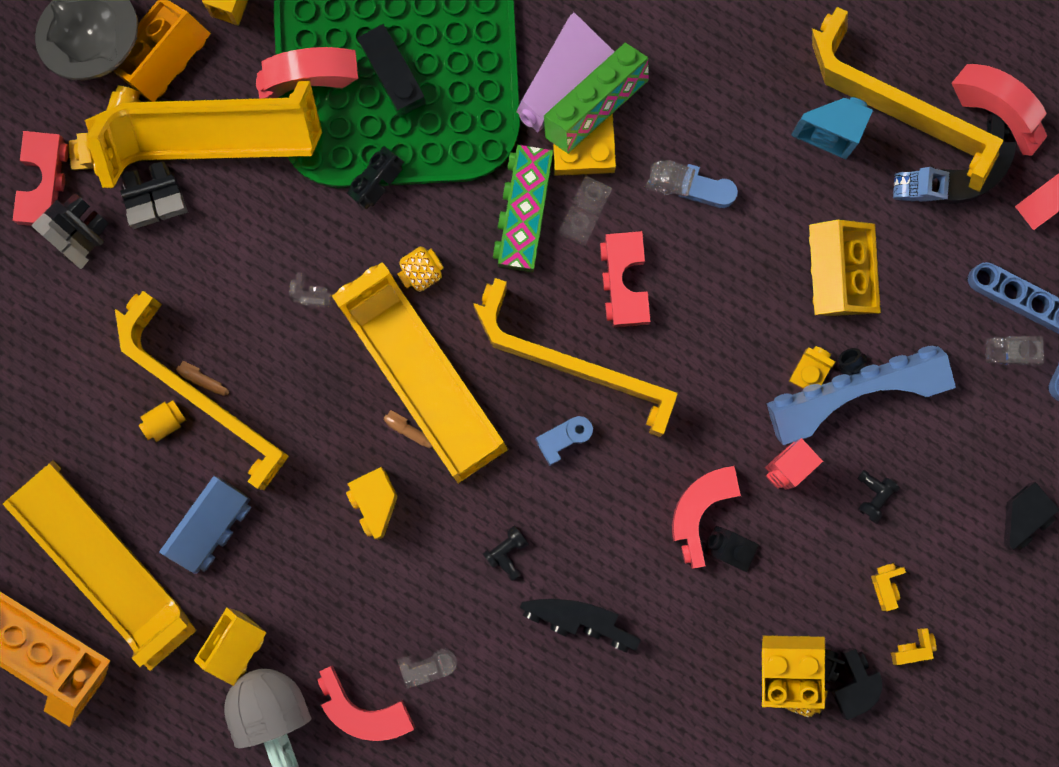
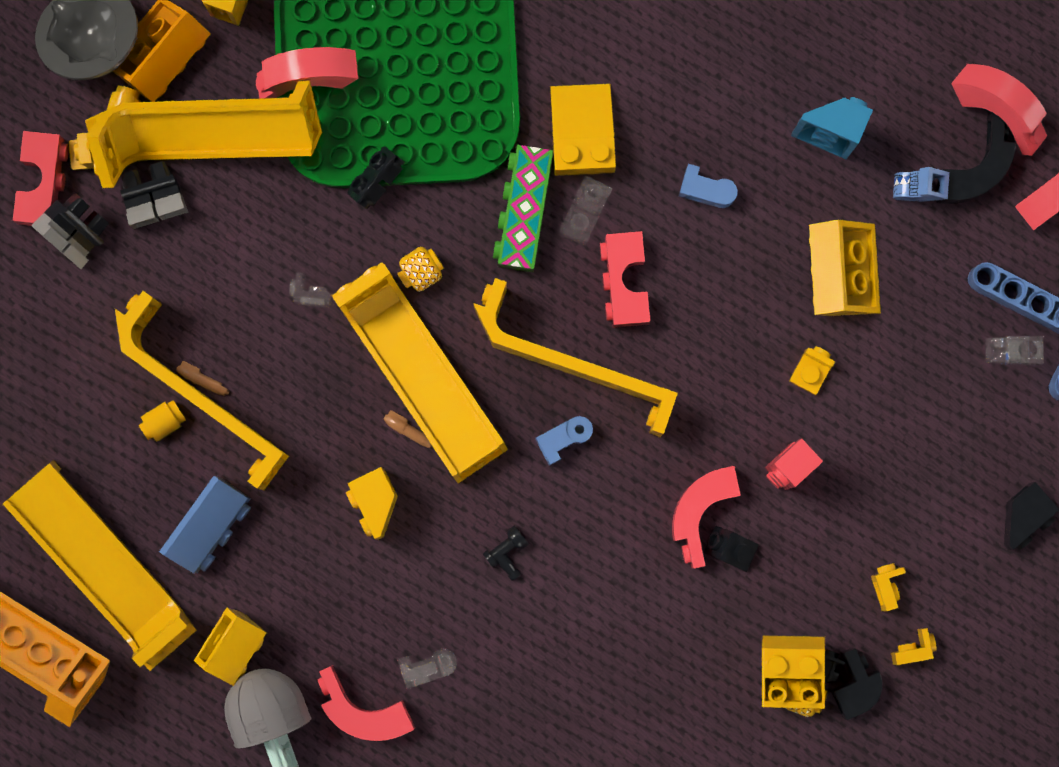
black slope [357,24,426,118] -> none
lavender slope [516,13,615,133] -> none
black slope [519,598,641,653] -> none
bright green brick [544,42,649,153] -> none
clear leg [644,160,696,196] -> none
medium blue arch [766,346,956,445] -> none
yellow panel [812,7,1003,192] -> none
black plate [838,348,867,375] -> none
black piece [857,470,900,524] -> none

